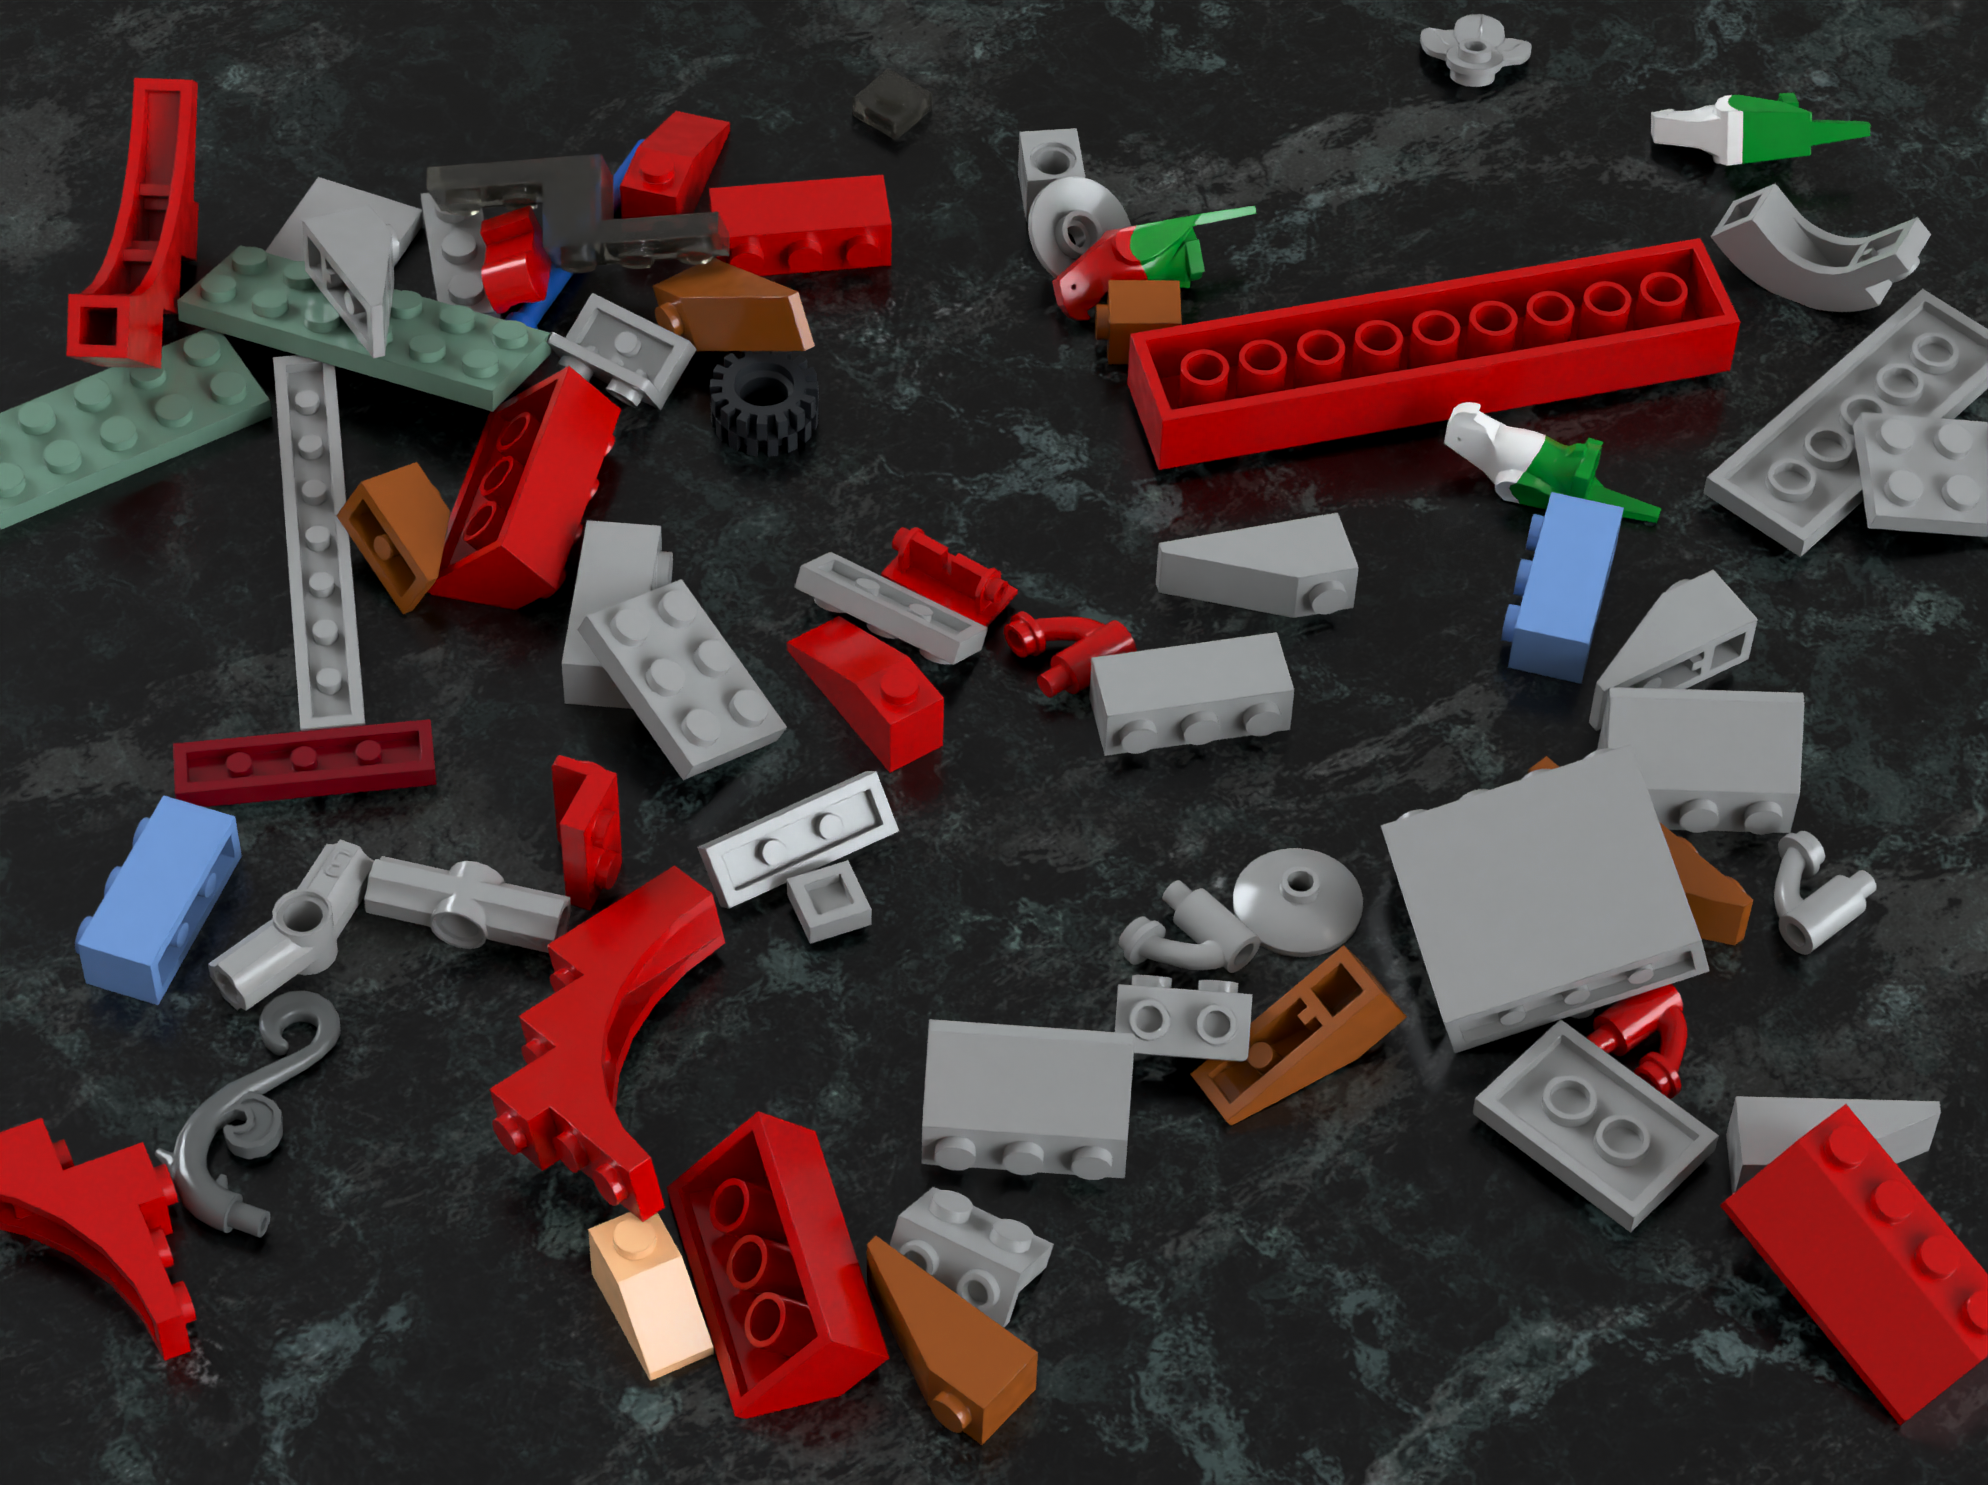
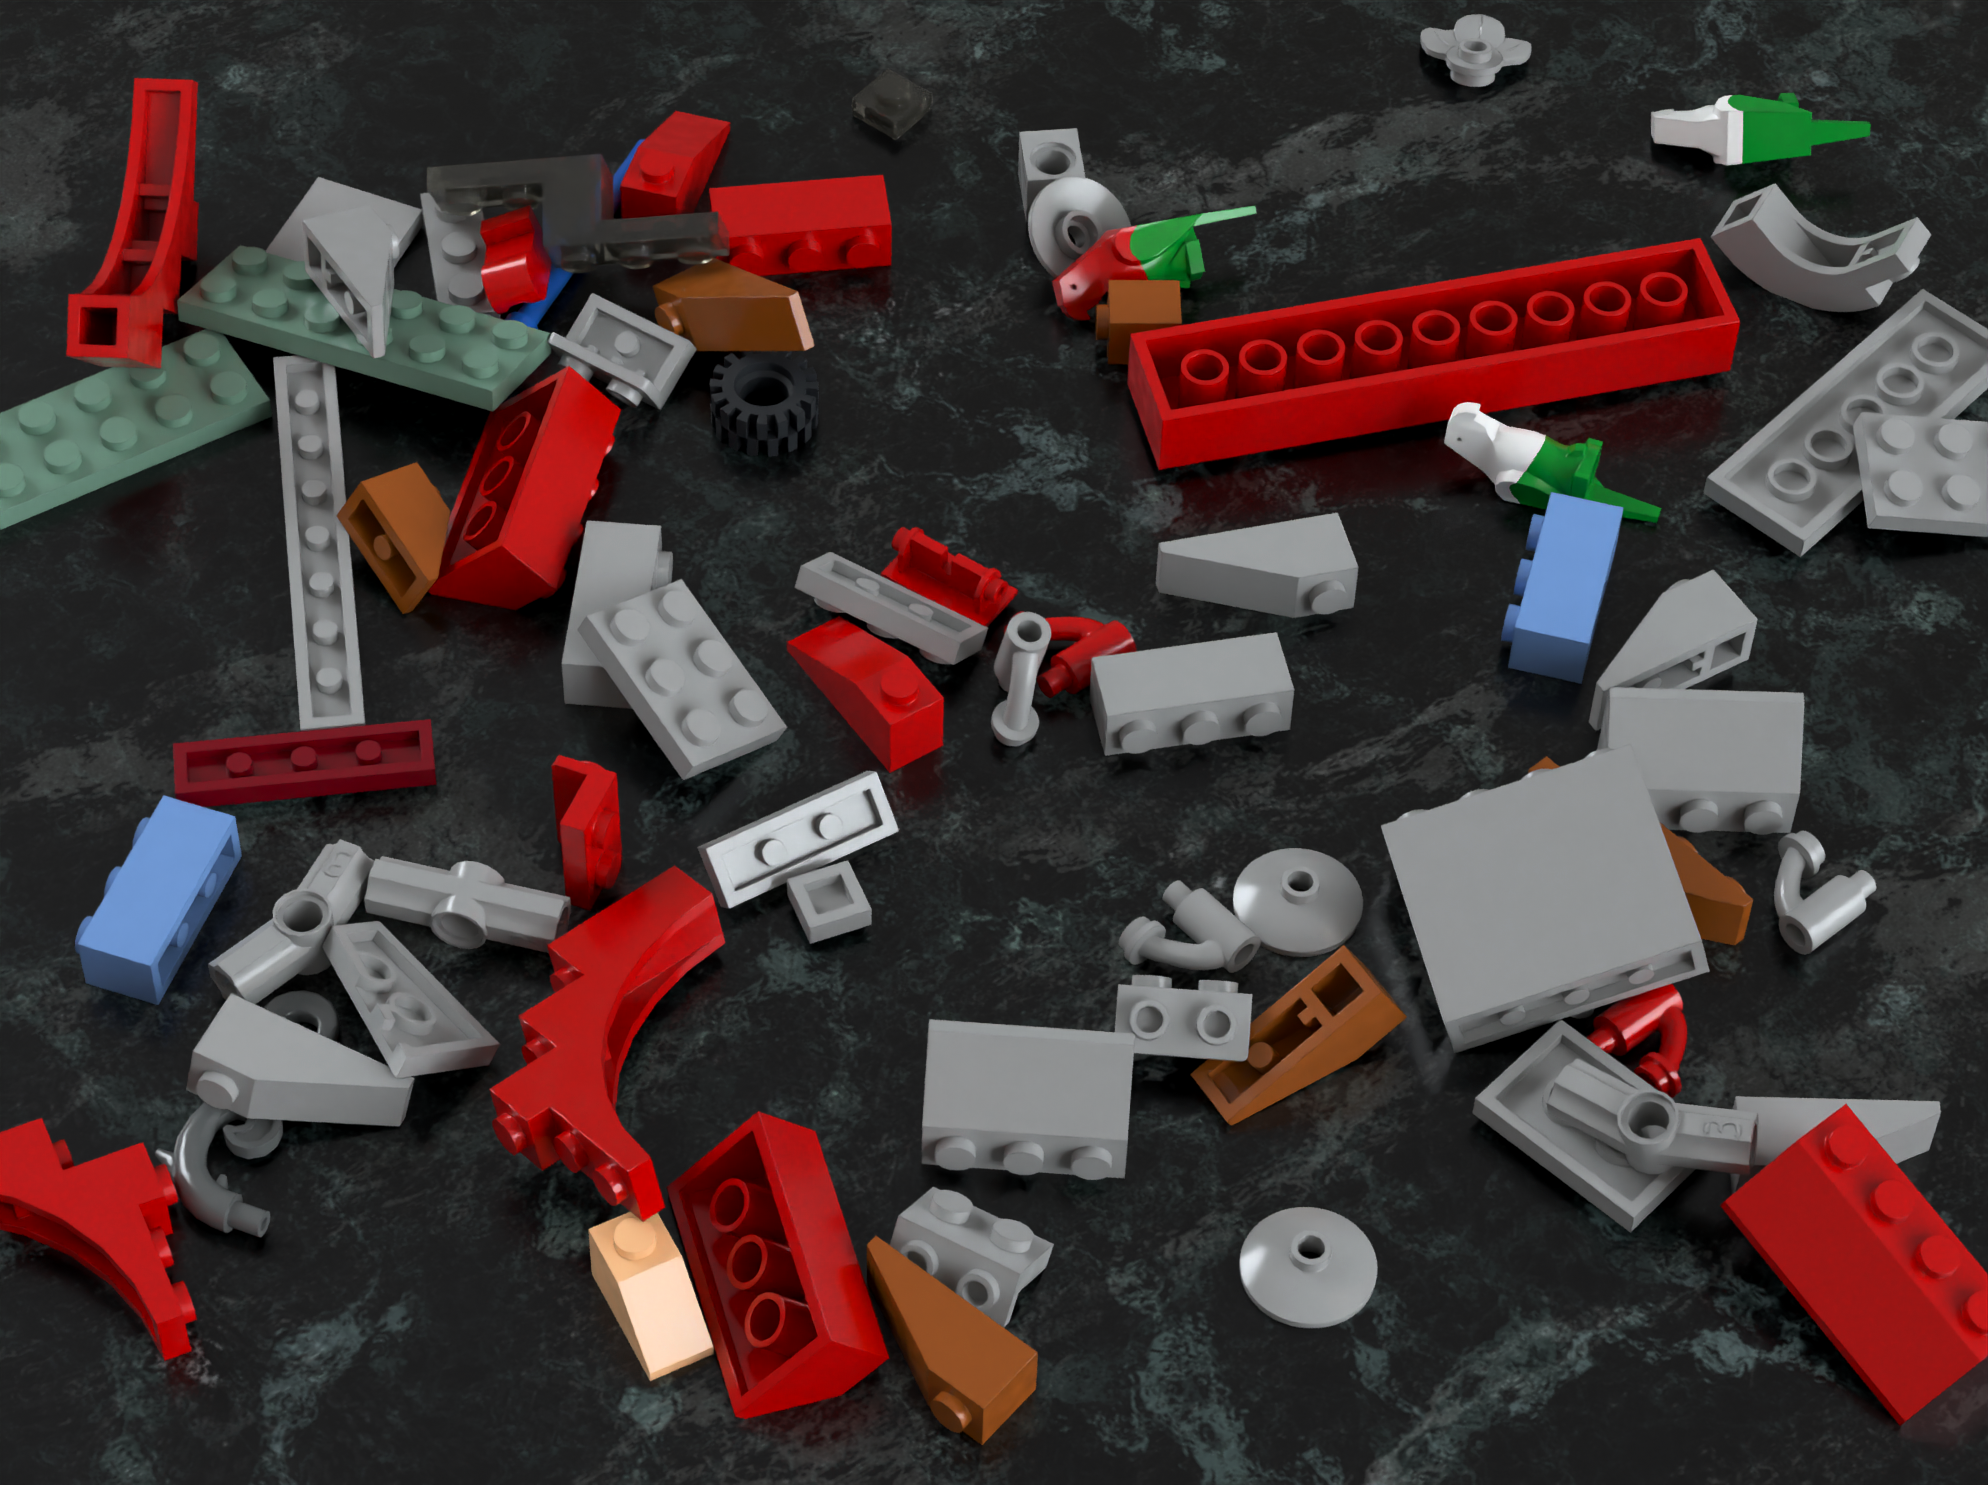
none -> light grey slope [186,993,415,1126]
none -> light grey wing [322,921,500,1079]
none -> light grey plant [991,612,1051,746]
none -> light grey dish [1239,1207,1378,1329]
none -> light grey piece [1547,1058,1759,1175]

